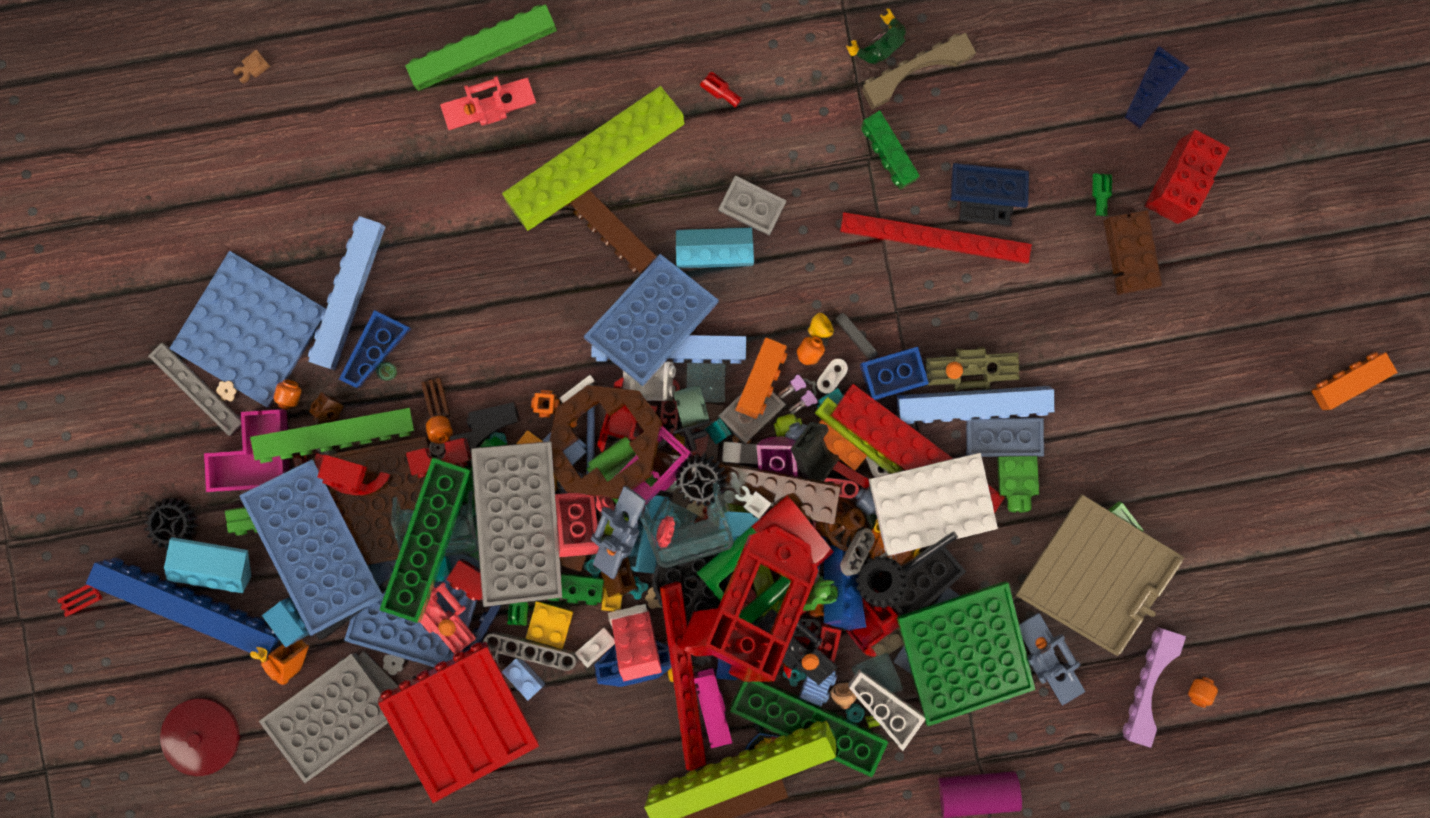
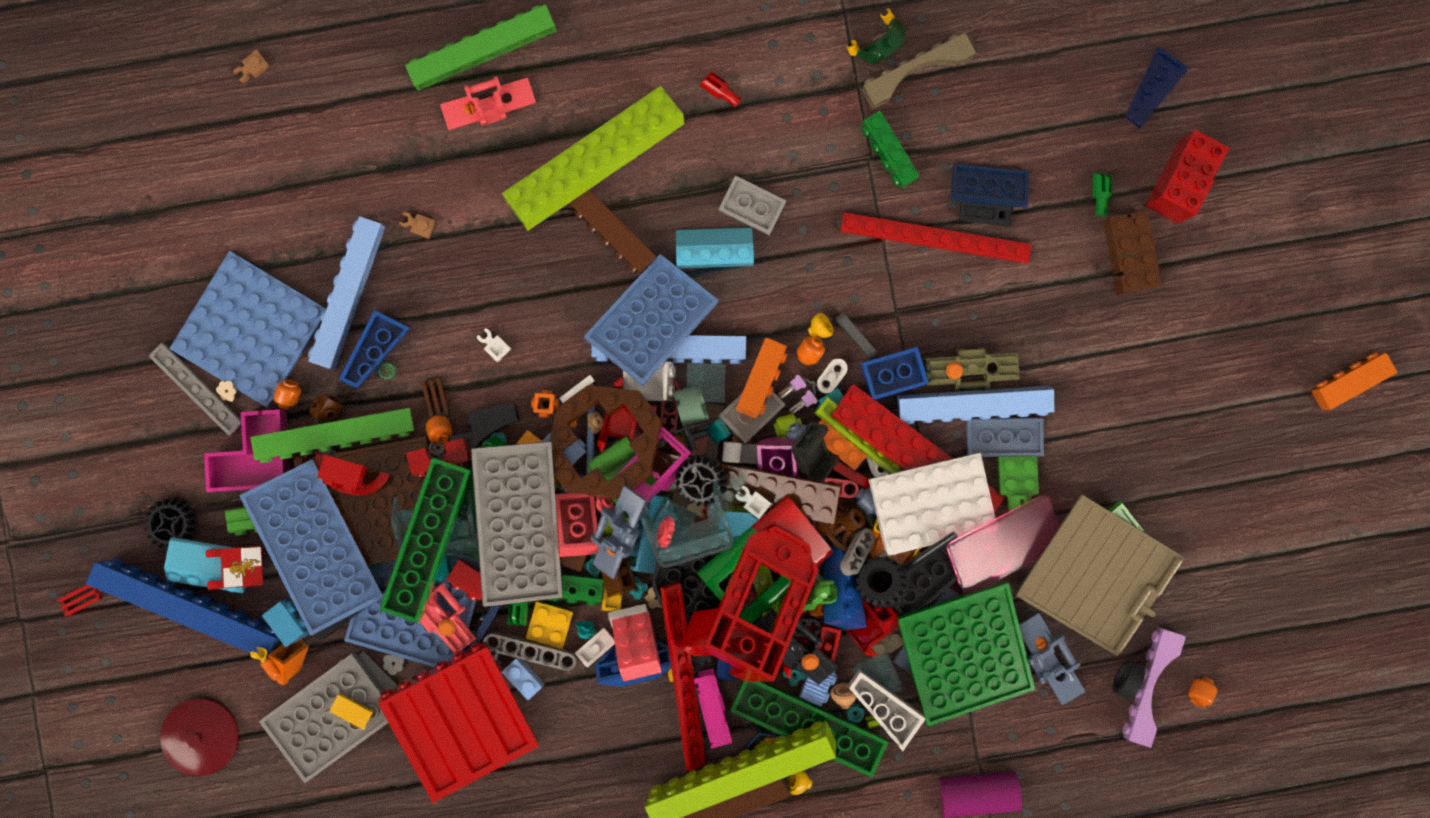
none -> flag [206,546,264,589]
none -> yellow tile [329,693,374,730]
none -> medium nougat plate [399,212,436,239]
none -> white plate [477,328,512,363]
none -> teal plate [576,621,597,639]
none -> tan plant [588,412,604,434]
none -> yellow brick [786,770,812,795]
none -> clear pink tile [946,494,1059,595]
none -> black tyre [1112,660,1145,699]

